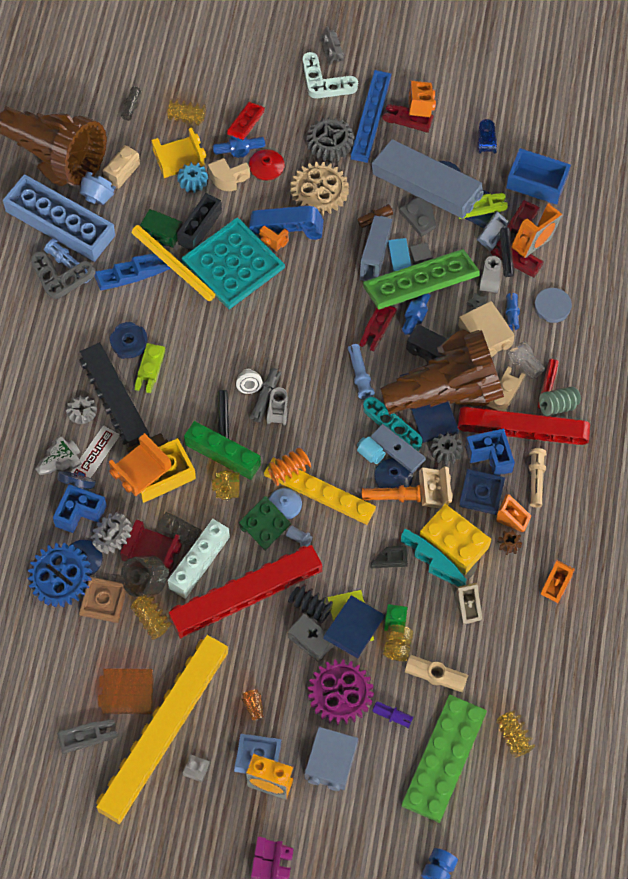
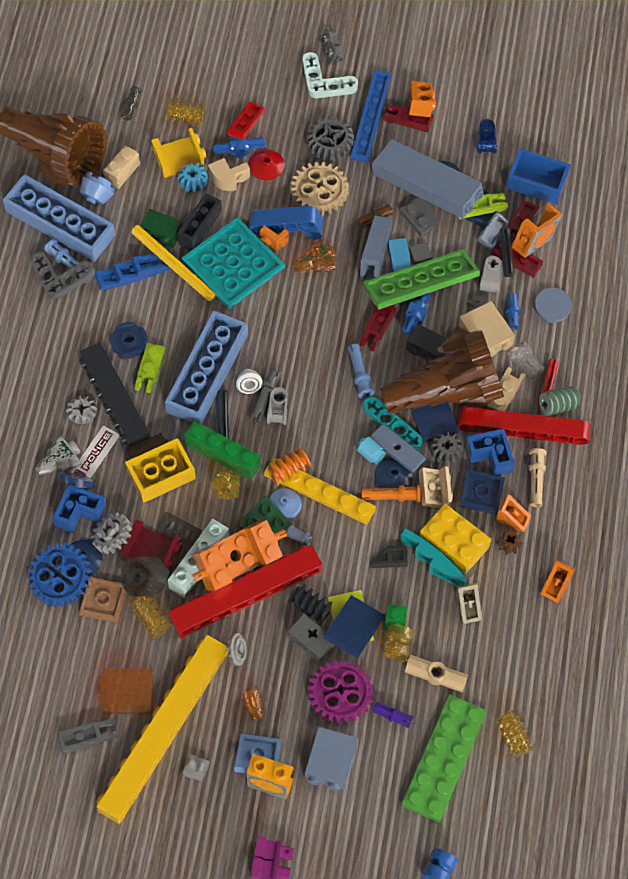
orange panel [109,433,172,496] -> none
none -> medium blue brick [165,310,248,425]
none -> orange brick [191,520,287,591]
none -> light grey gear [226,633,247,666]
none -> clear orange rock [292,240,337,272]

